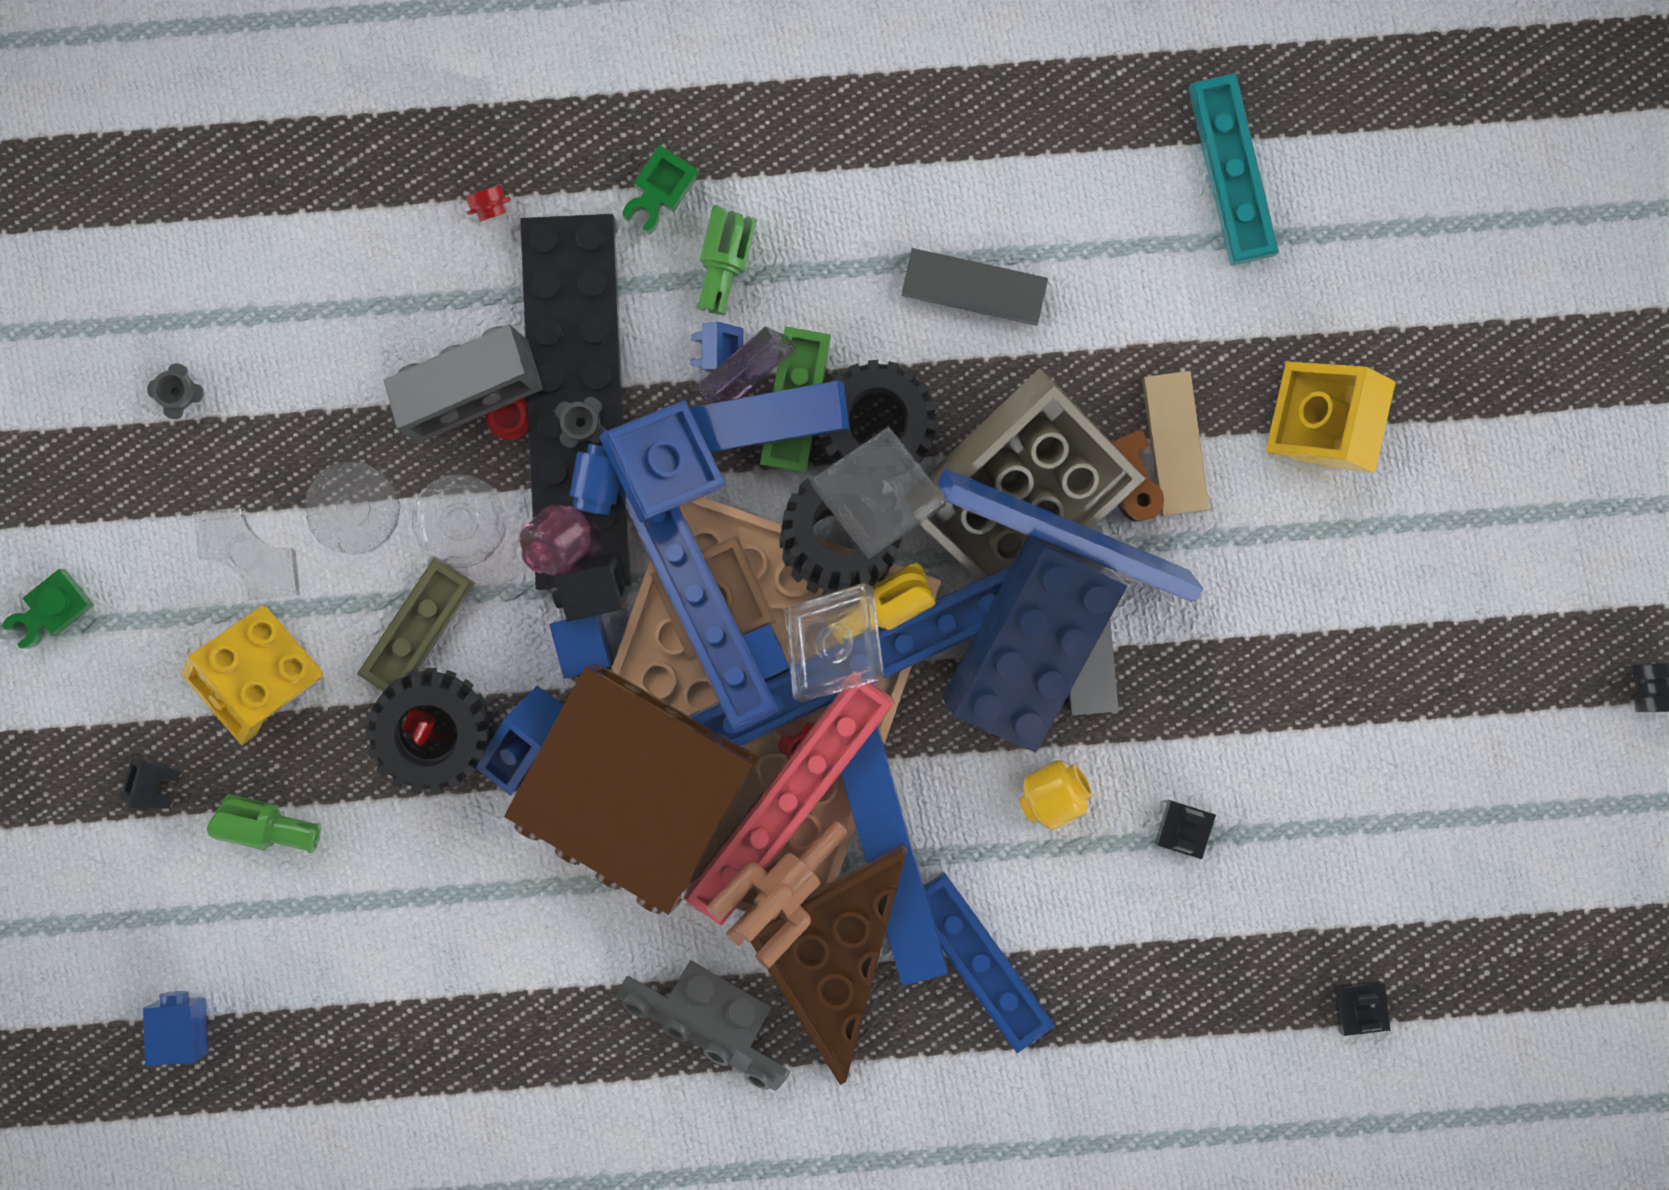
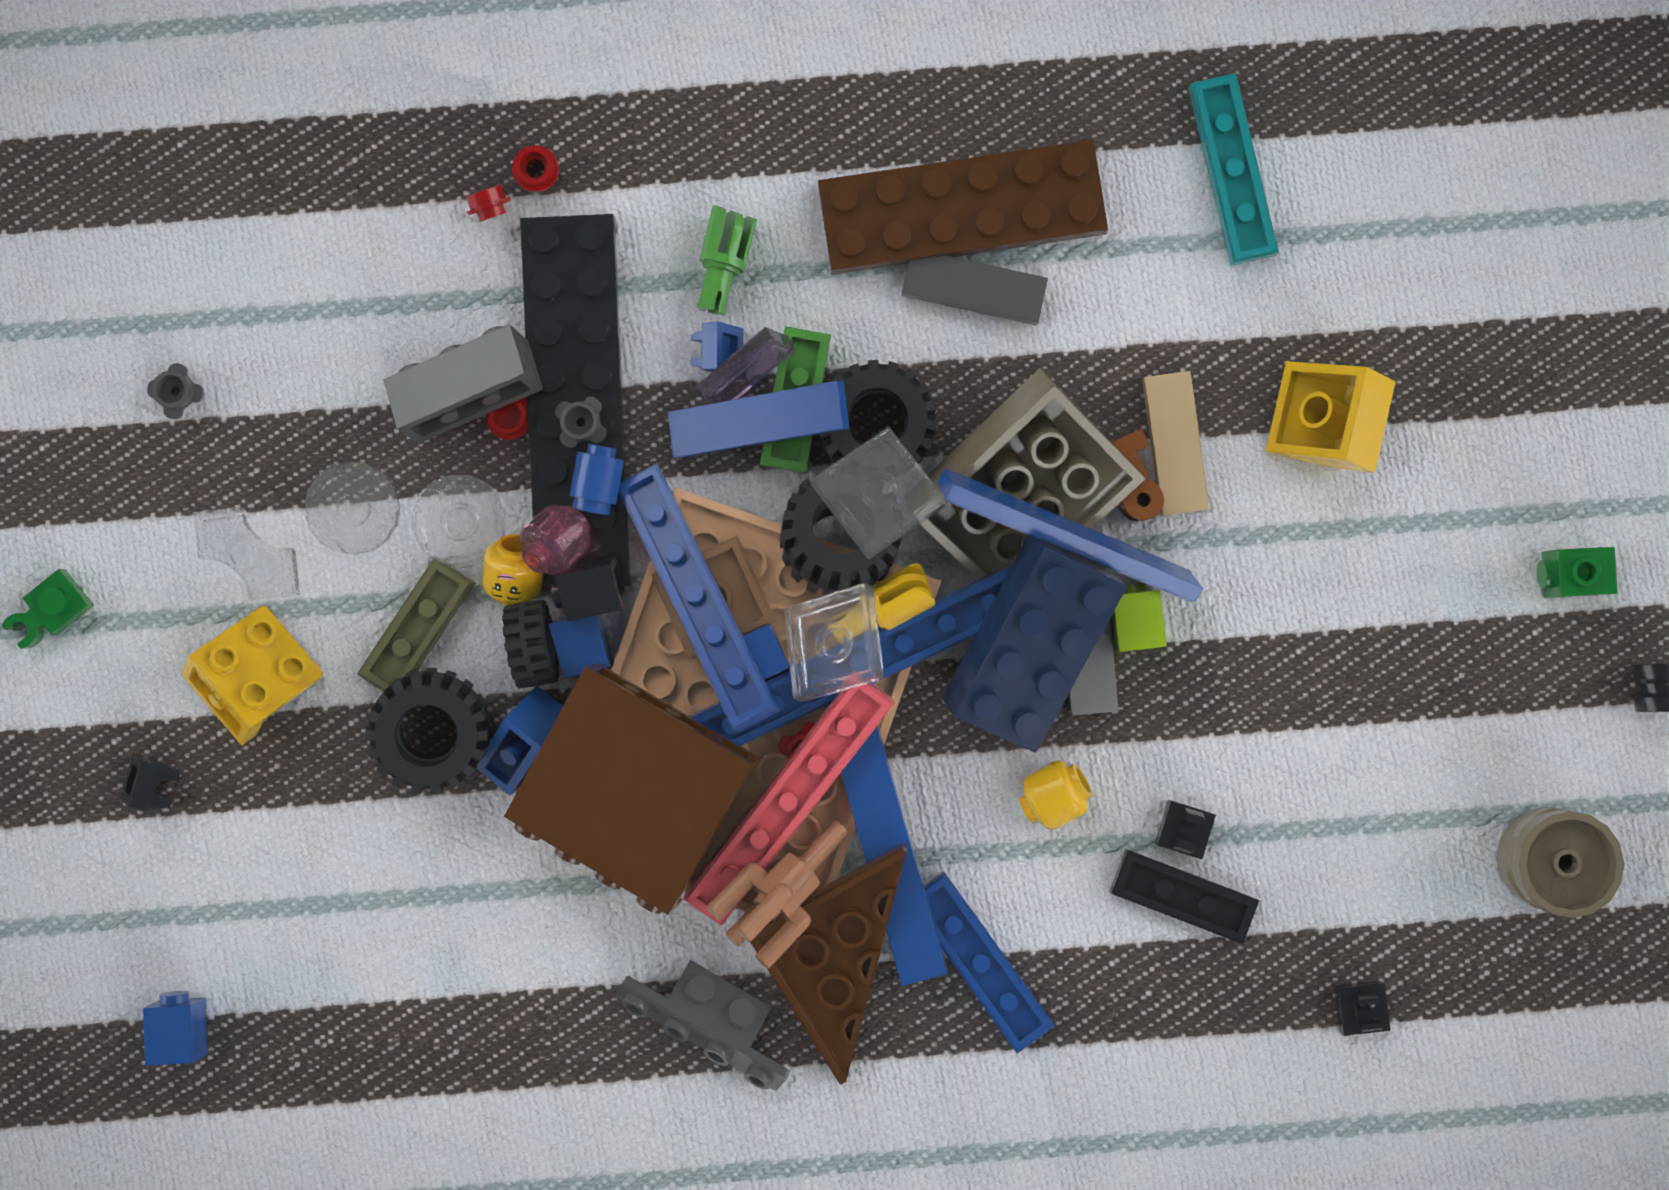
bright green arm [207,794,322,853] -> none
red hand [401,708,452,746] -> none
blue tile [599,400,726,523] -> none
green plate [622,145,699,235] -> none
none -> yellow head [482,534,545,606]
none -> black tyre [502,600,559,689]
none -> red plate [512,145,559,193]
none -> reddish brown plate [818,139,1108,275]
none -> black tile [1109,848,1259,944]
none -> lime brick [1110,583,1167,652]
none -> dark tan wheel [1496,806,1625,918]
none -> green brick [1537,547,1618,598]

